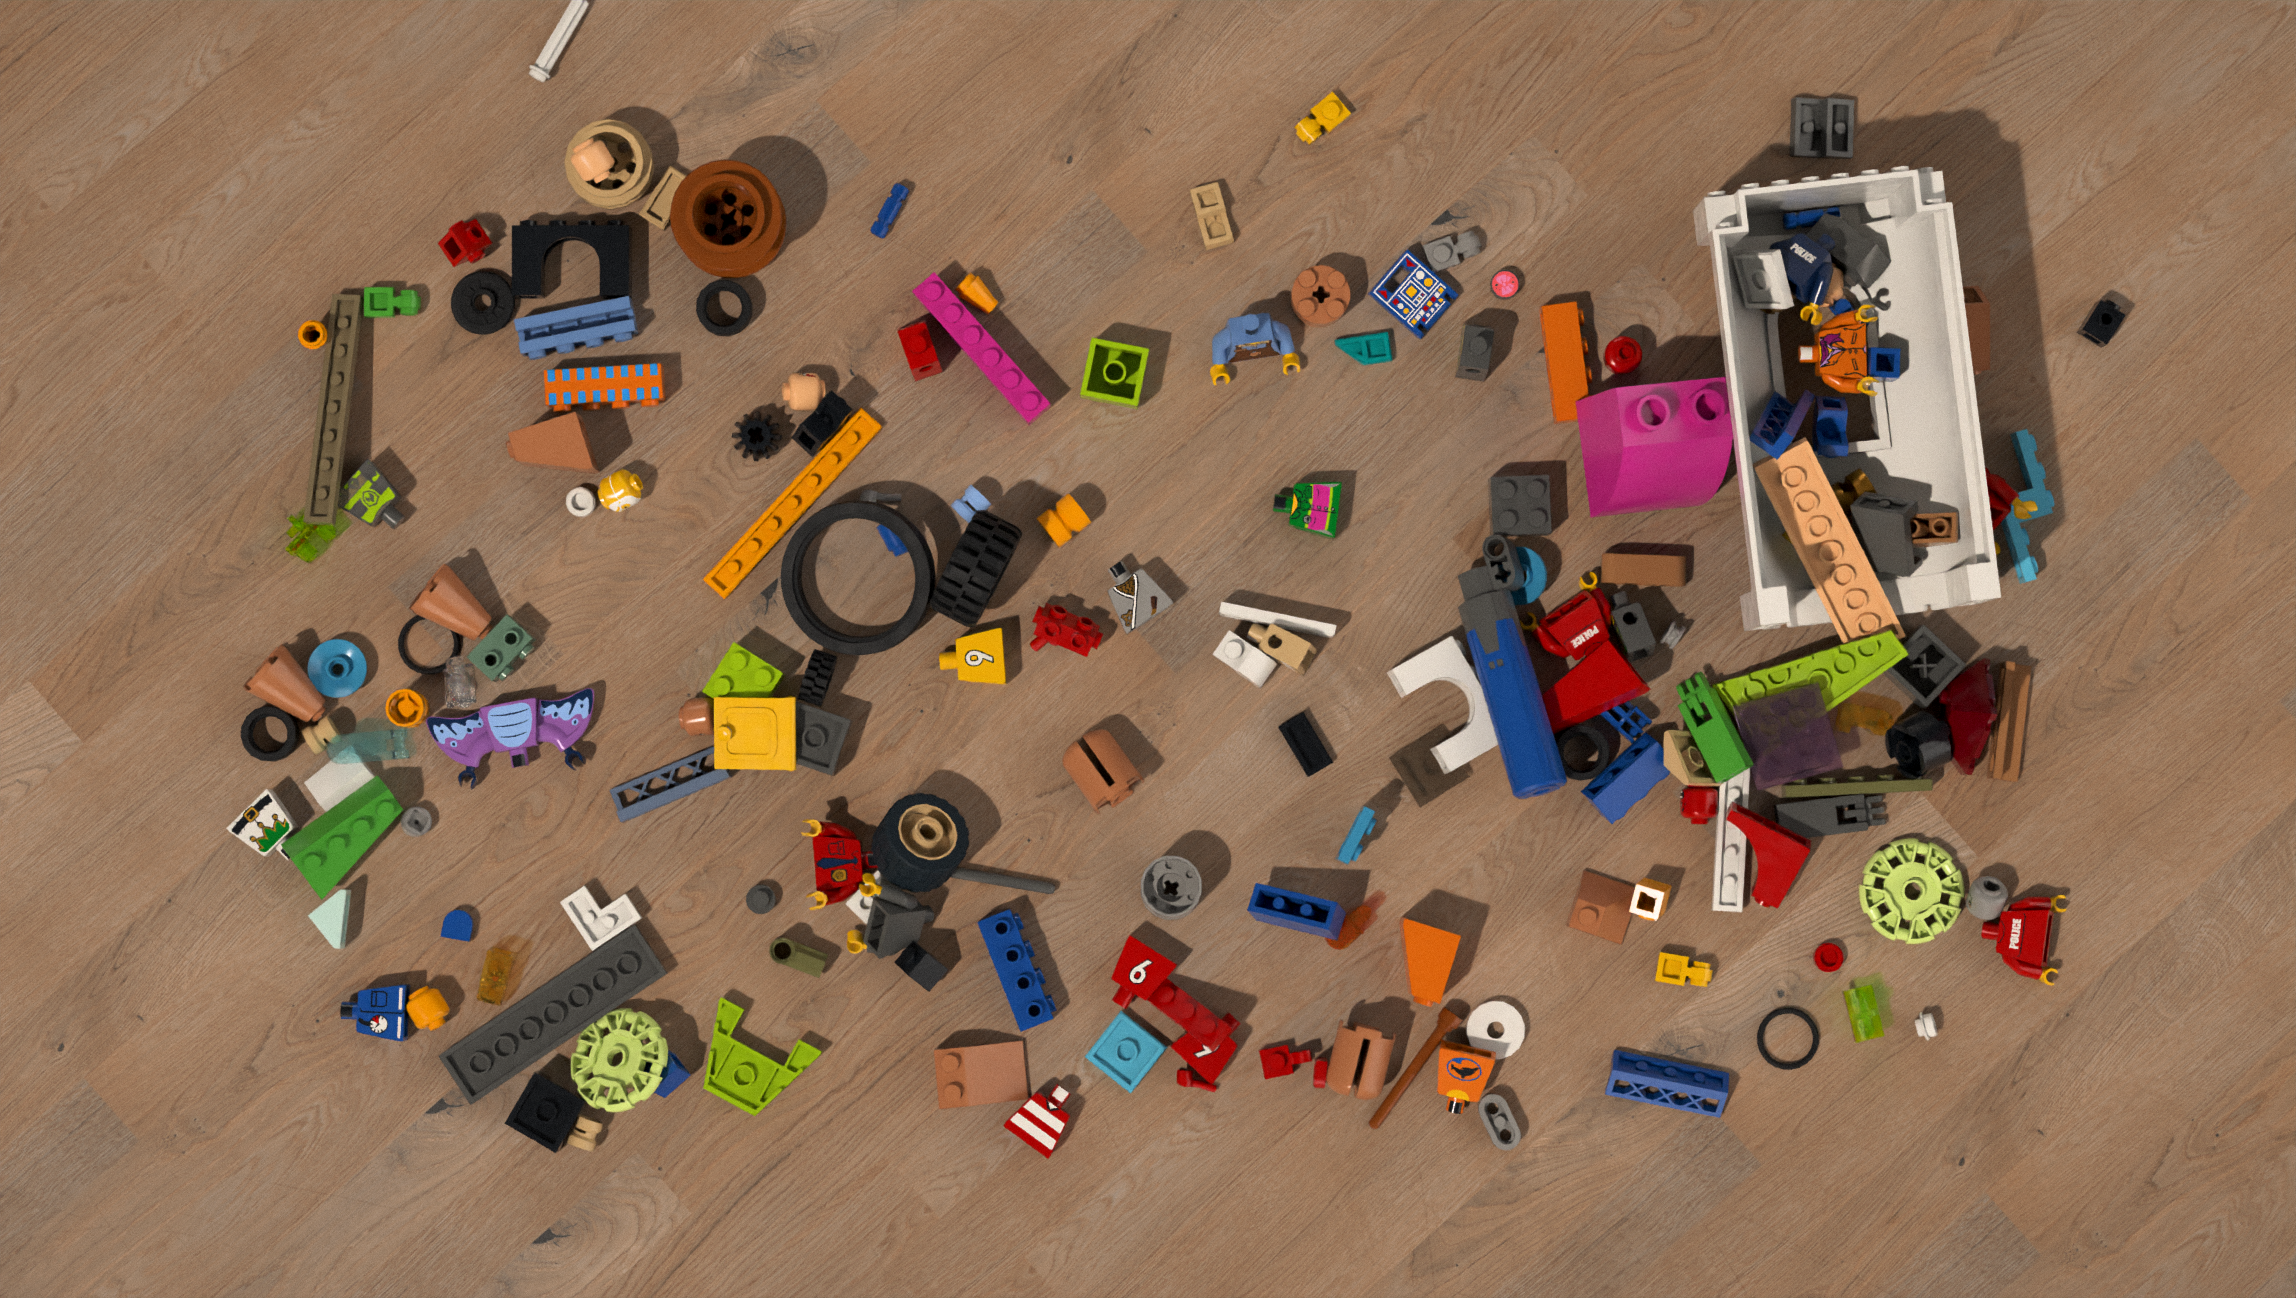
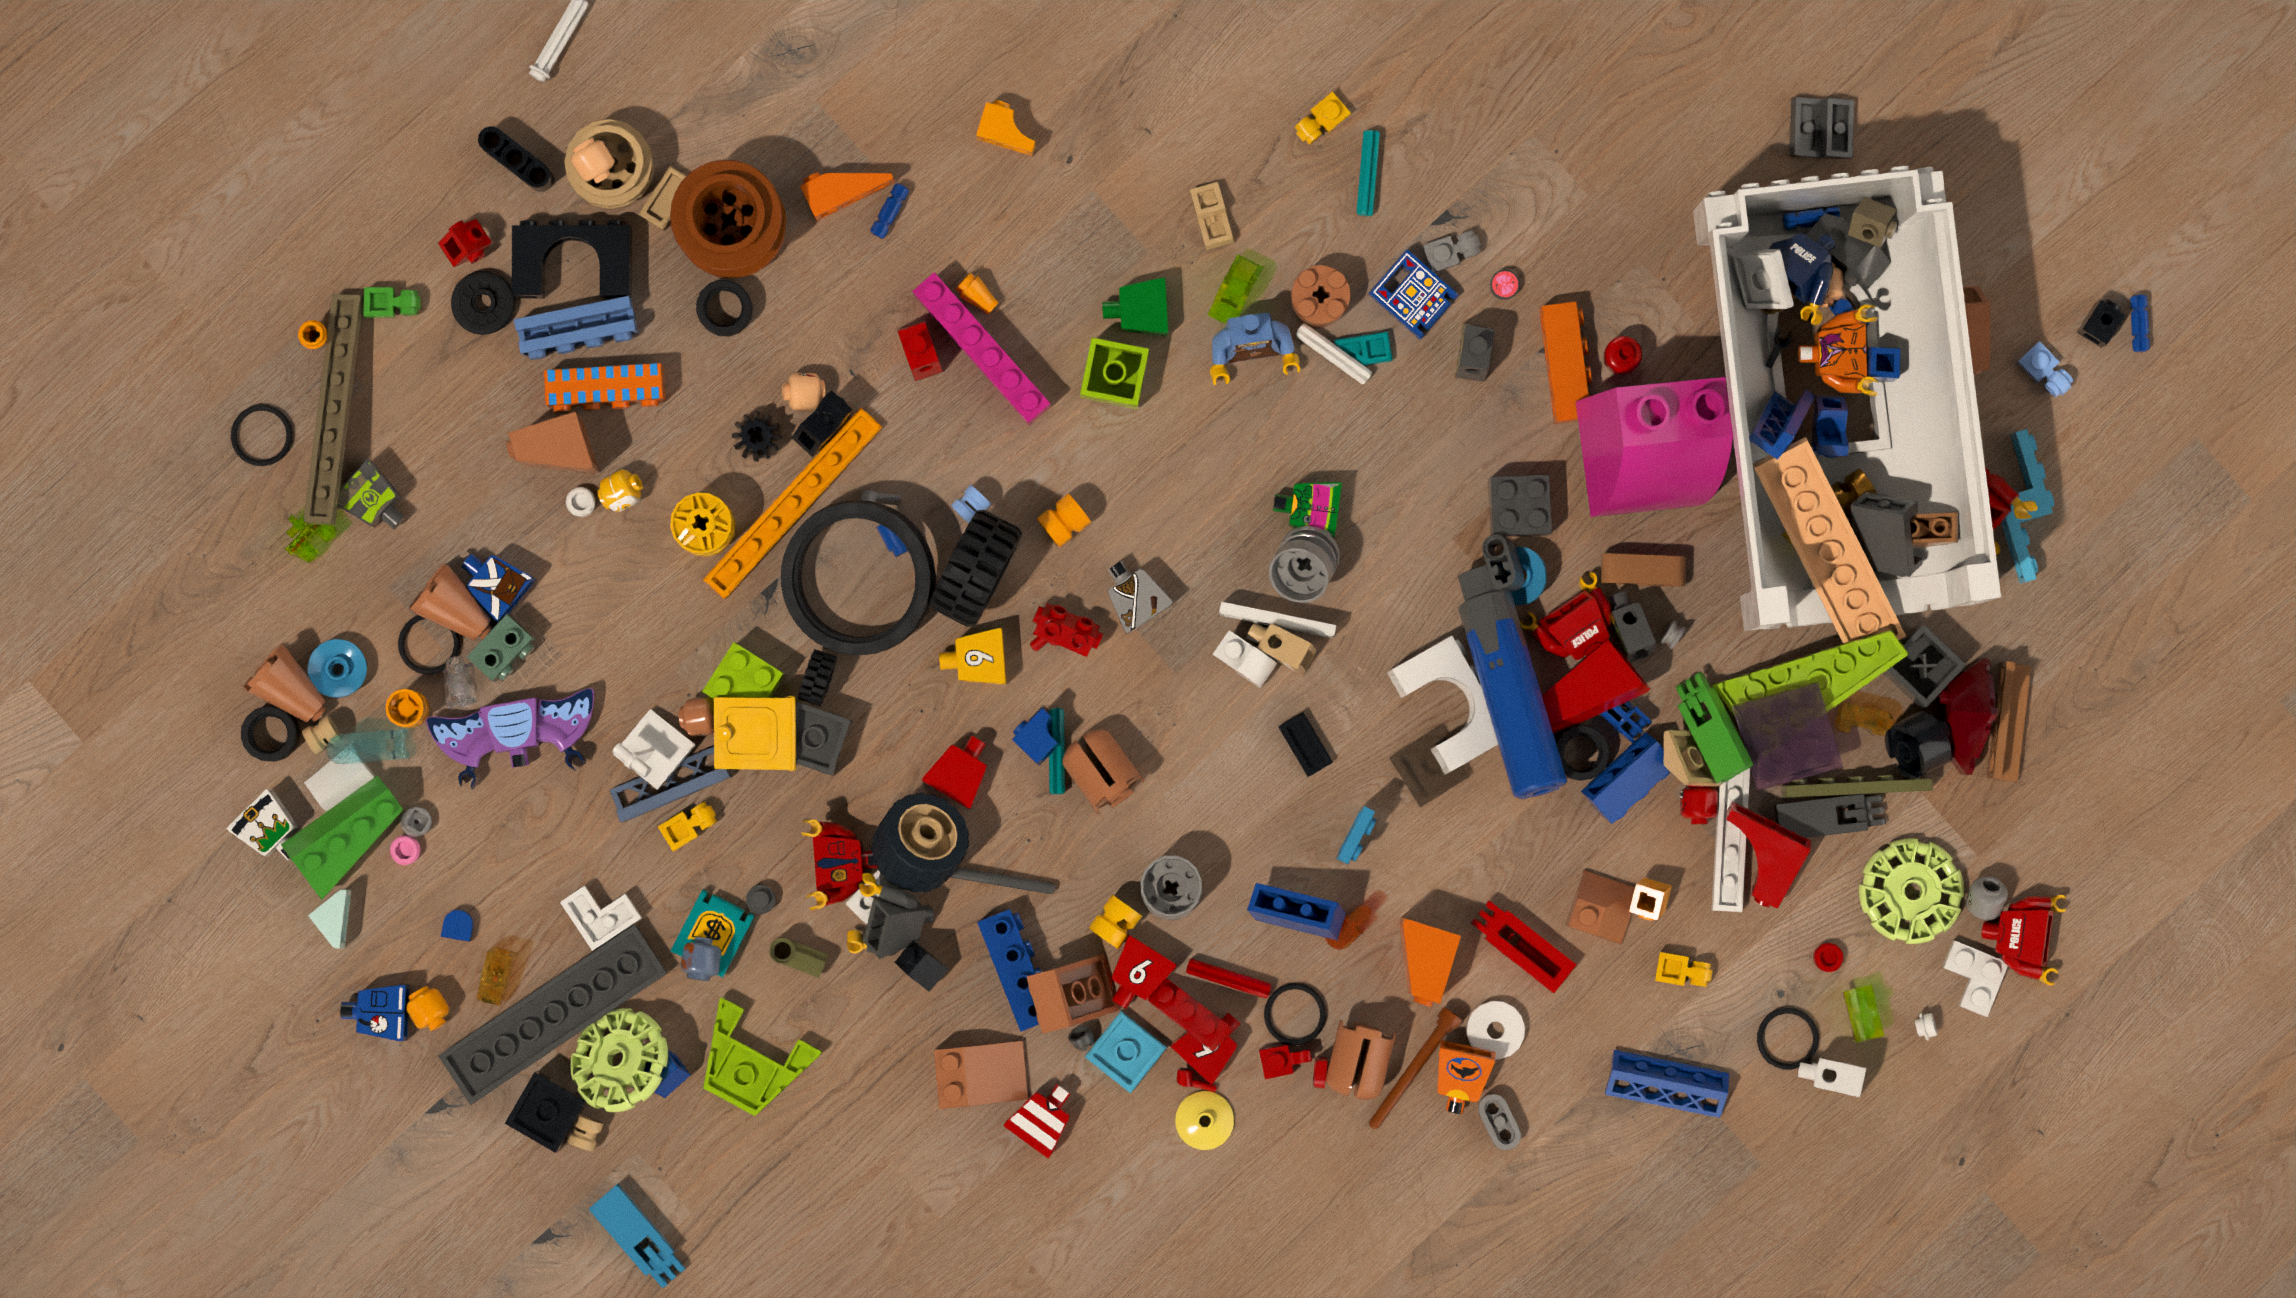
none -> black tyre [231,405,293,466]
none -> bright pink tile [390,836,421,865]
none -> torso [461,554,536,622]
none -> black beam [478,126,554,192]
none -> dark azure hinge [589,1183,686,1288]
none -> white plate [612,709,695,791]
none -> yellow plate [658,802,717,852]
none -> yellow wheel [670,492,736,557]
none -> teal container [670,889,755,978]
none -> sand blue head [681,937,722,981]
none -> orange slope [800,172,895,221]
none -> red torso [922,736,988,809]
none -> light orange arch [976,100,1036,156]
none -> blue brick [1012,708,1059,766]
none -> nougat slope [1027,954,1120,1034]
none -> teal axle [1048,708,1065,795]
none -> dark grey hinge [1068,1025,1094,1051]
none -> yellow wheel [1088,894,1142,950]
none -> green torso [1102,277,1168,336]
none -> light yellow dish [1175,1091,1234,1150]
none -> red axle [1186,959,1271,998]
none -> clear neon green brick [1207,254,1263,324]
none -> black tyre [1264,983,1326,1046]
none -> light grey wheel [1269,526,1340,603]
none -> white axle [1296,323,1372,384]
none -> teal axle [1356,130,1380,217]
none -> red hinge [1471,900,1576,993]
none -> black hand [1765,326,1792,368]
none -> white torso [1797,1058,1866,1097]
none -> dark tan brick [1848,197,1898,248]
none -> white plate [1942,940,2008,1017]
none -> light blue plate [2017,341,2073,397]
none -> blue axle [2130,294,2150,352]

